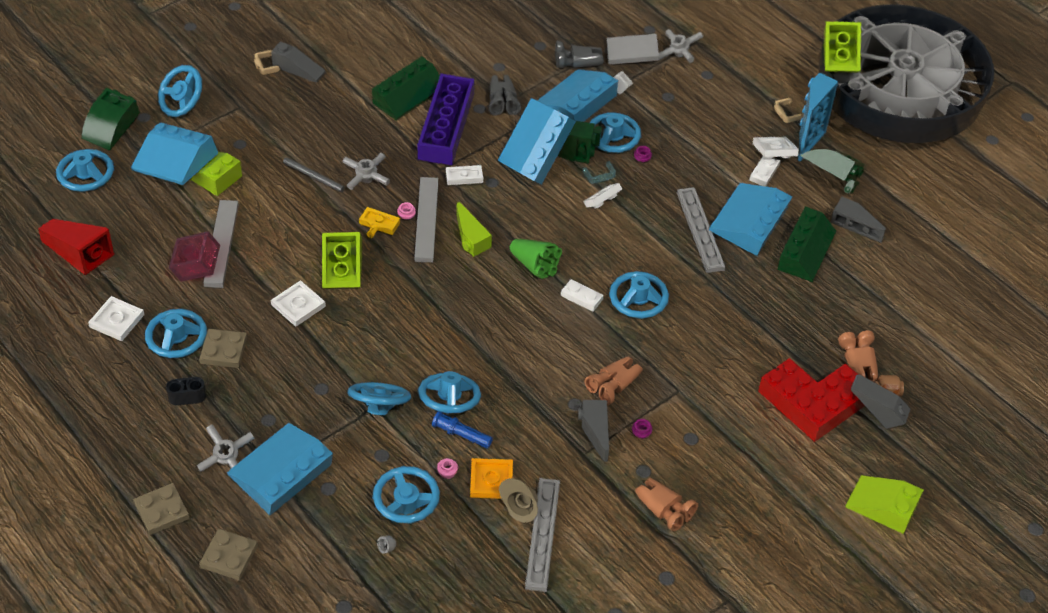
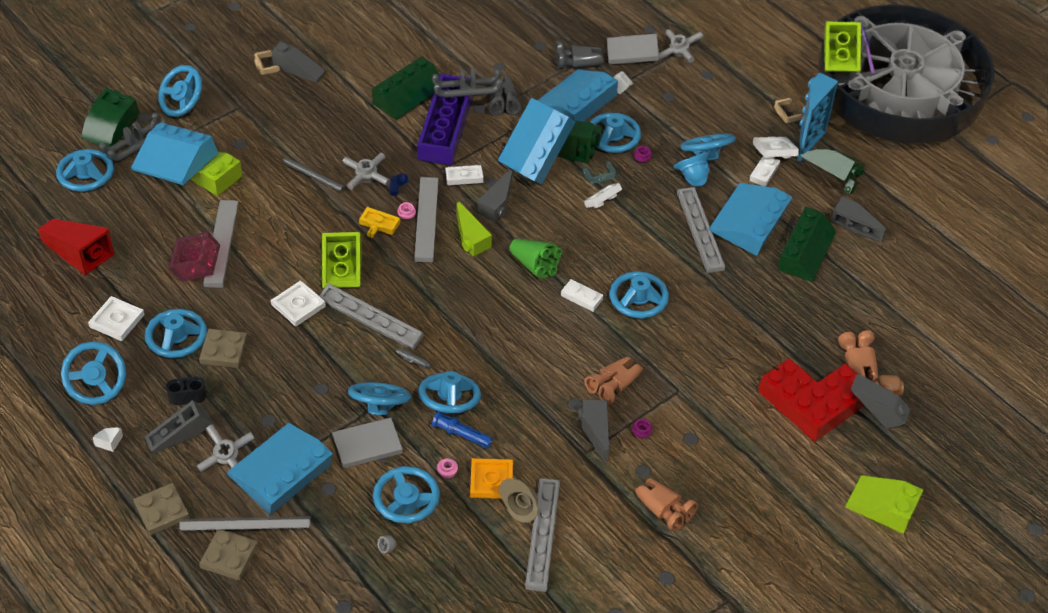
none -> dark azure piece [61,341,127,406]
none -> white slope [93,428,123,452]
none -> dark grey piece [99,113,167,162]
none -> dark grey slope [144,400,213,453]
none -> light grey tile [179,516,311,530]
none -> light grey tile [319,283,424,350]
none -> light grey tile [332,418,403,469]
none -> clear blue arm [389,174,409,196]
none -> dark grey piece [396,348,431,369]
none -> dark grey piece [432,69,503,98]
none -> dark grey slope [477,169,512,223]
none -> dark azure piece [673,152,710,187]
none -> dark azure piece [680,134,736,161]
none -> medium lavender piece [861,23,875,74]

